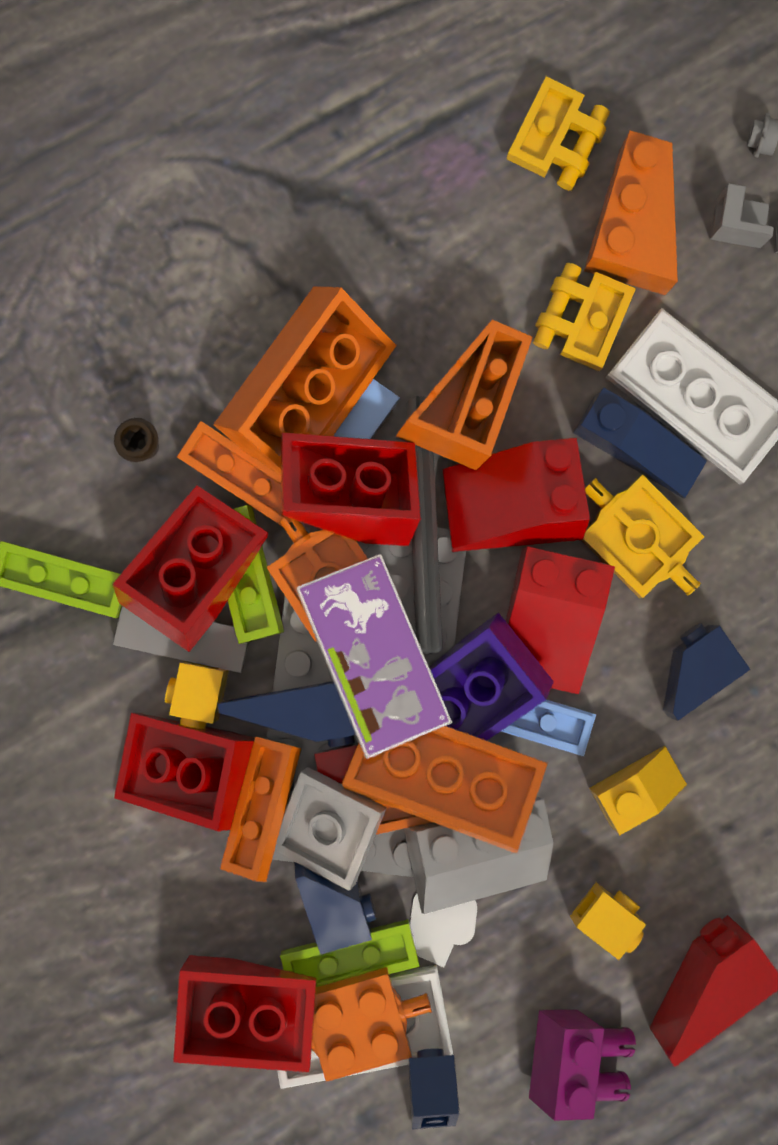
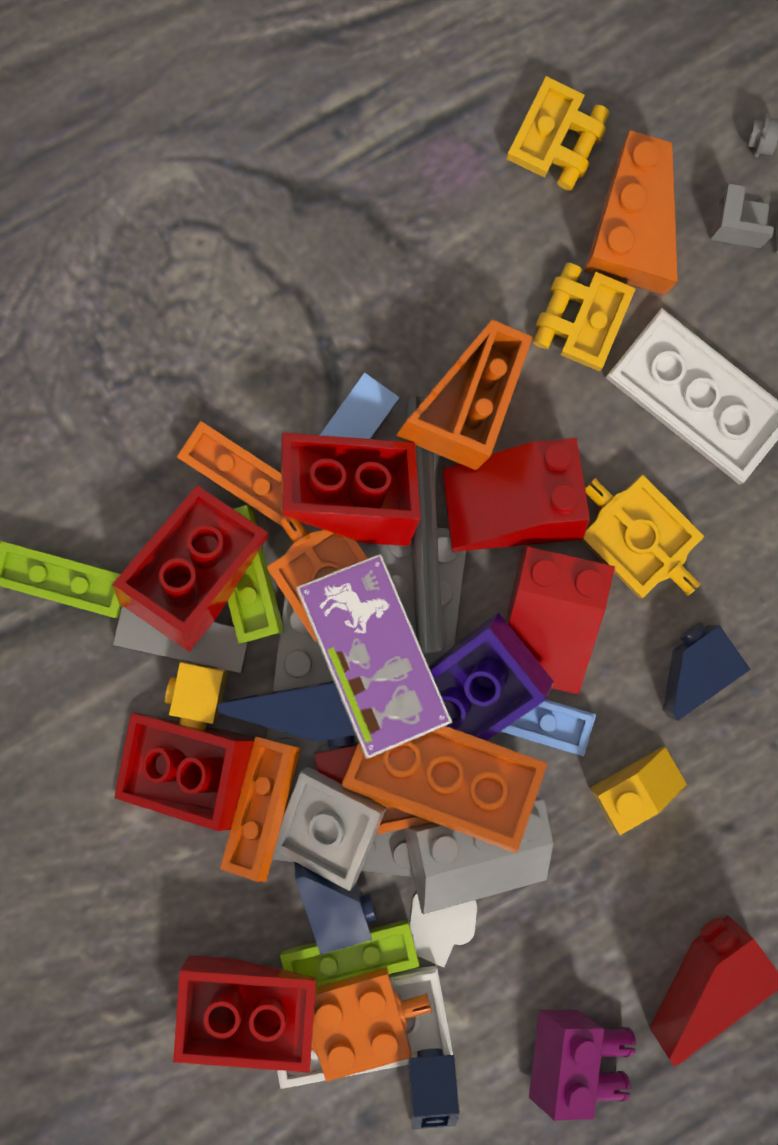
dark brown cone [114,418,159,462] -> none
orange slope [213,286,397,474] -> none
yellow brick [570,882,646,960] -> none
dark blue slope [573,387,707,499] -> none

